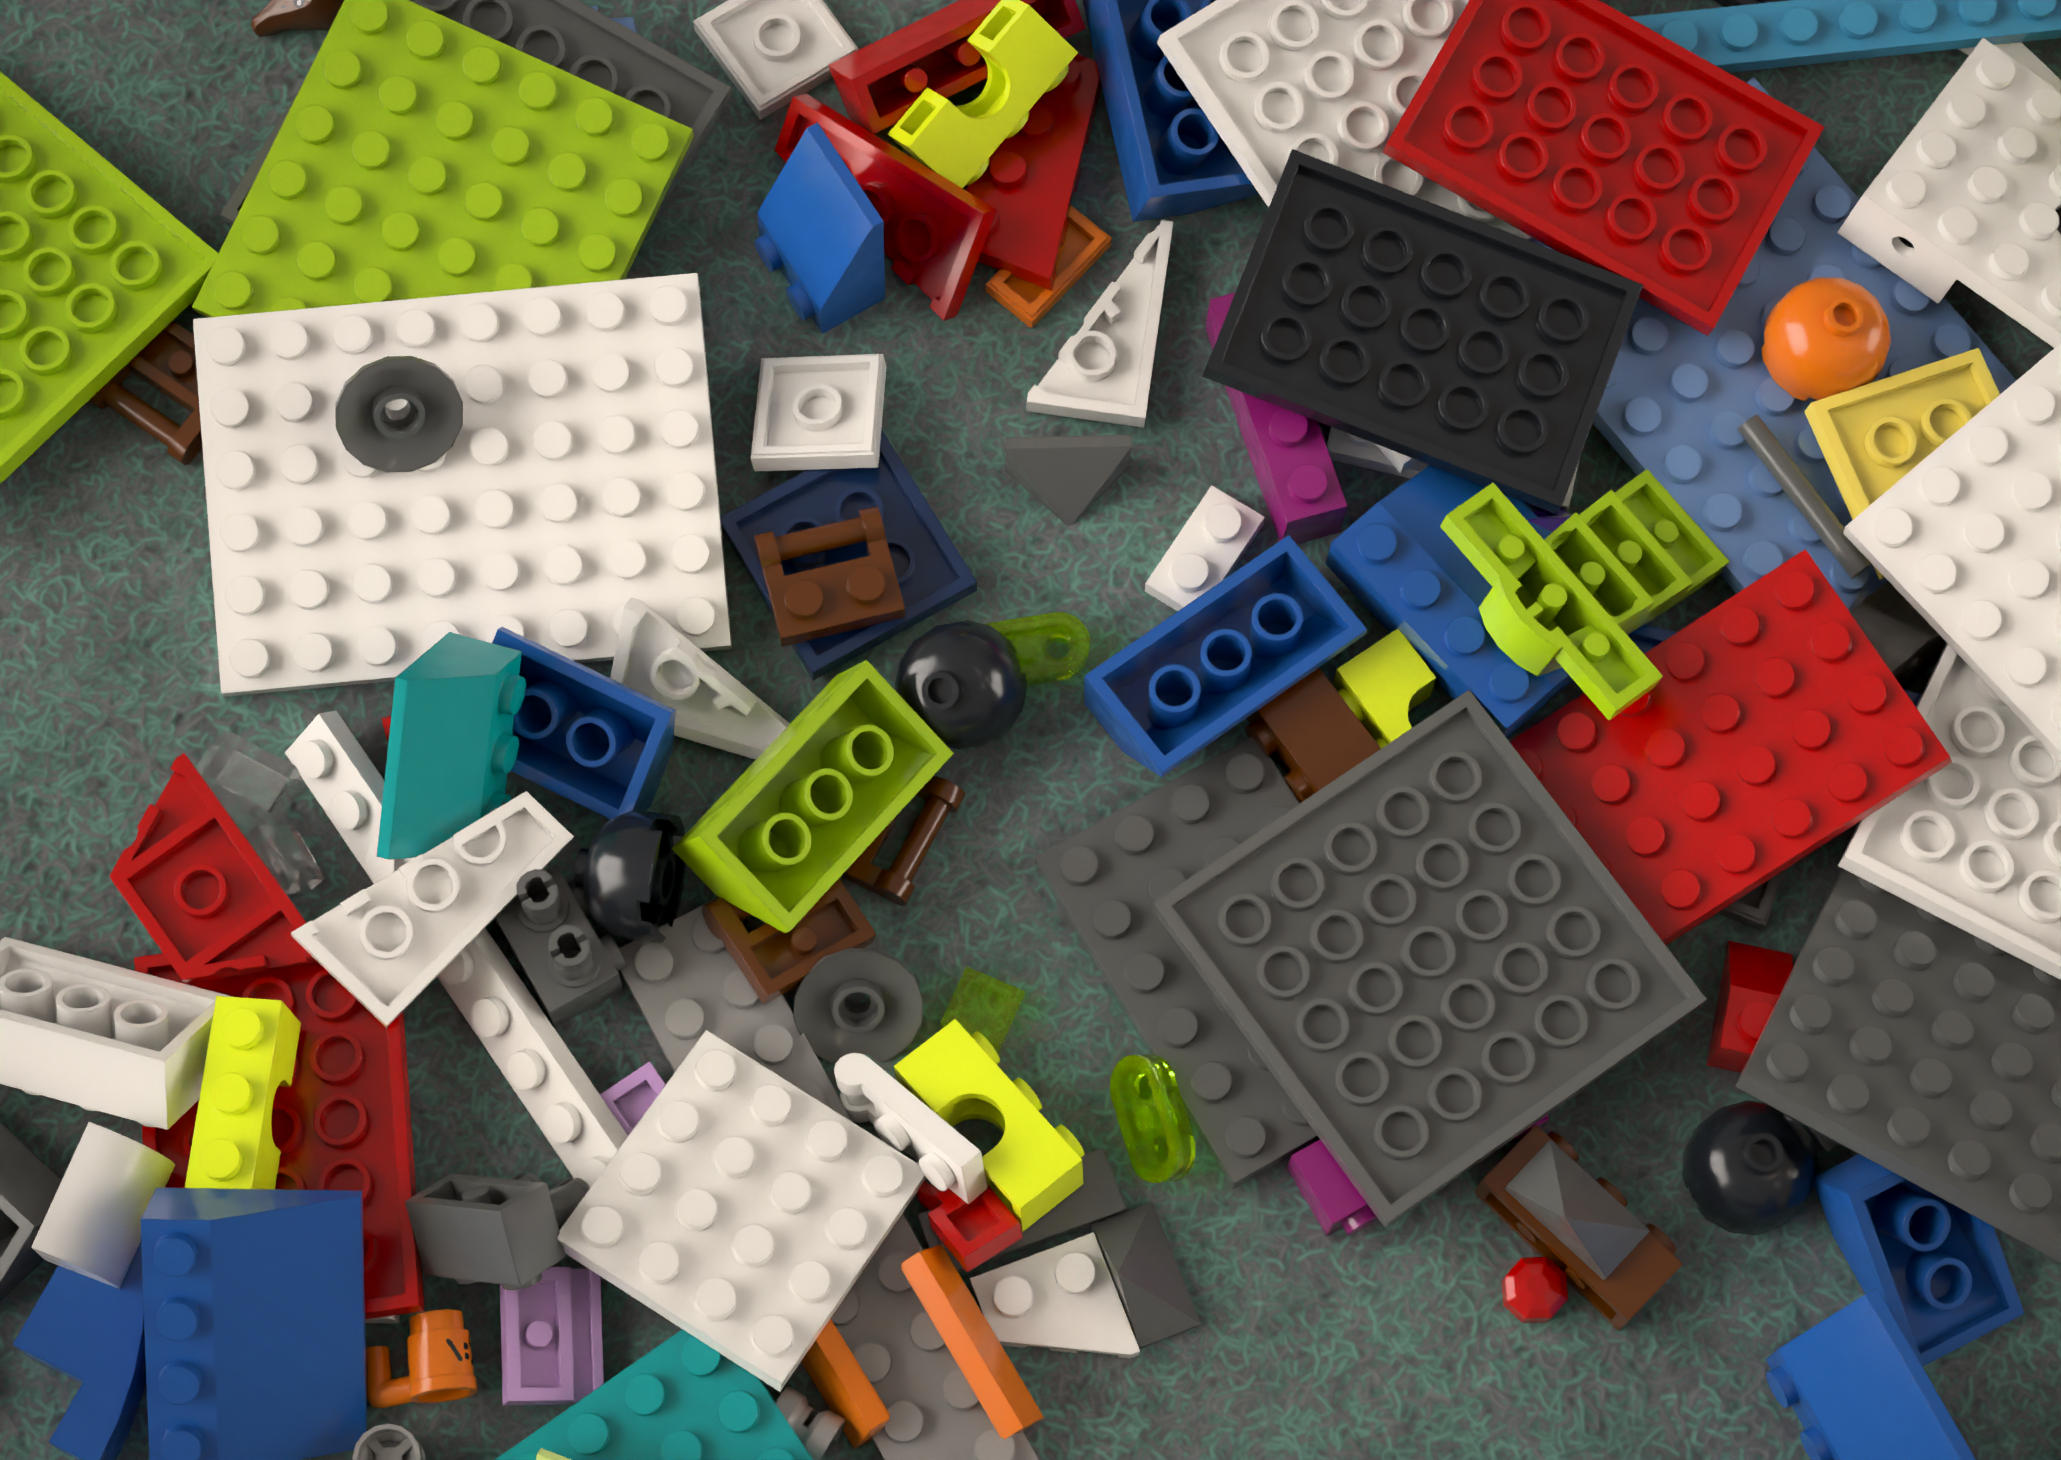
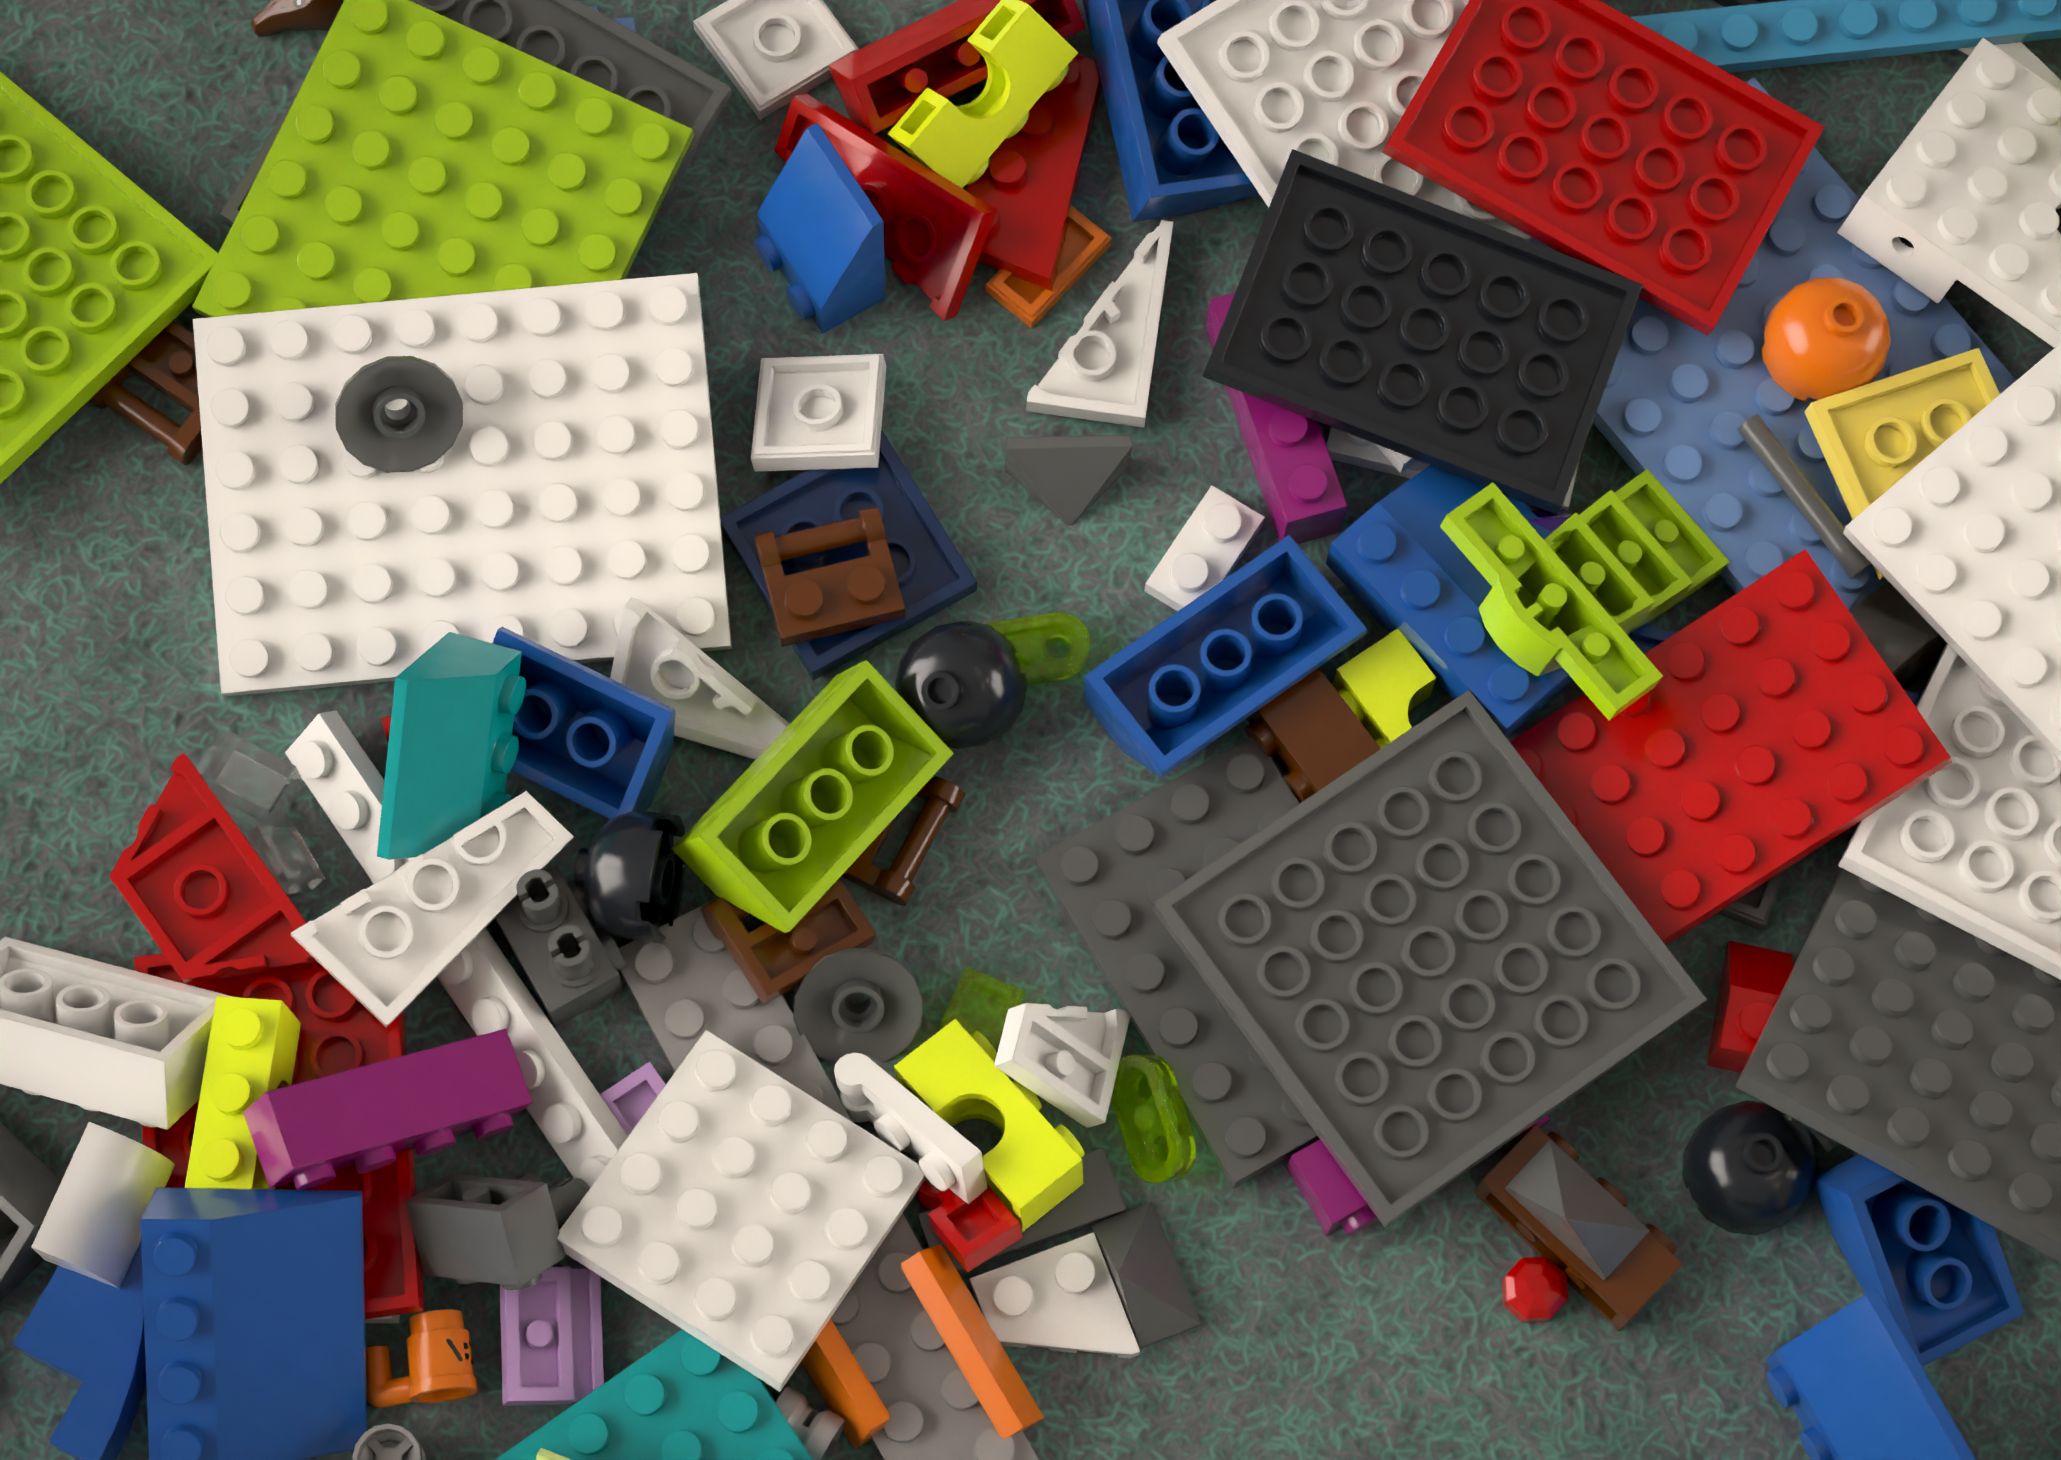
none -> magenta brick [243,1029,533,1191]
none -> white wing [994,1003,1130,1128]

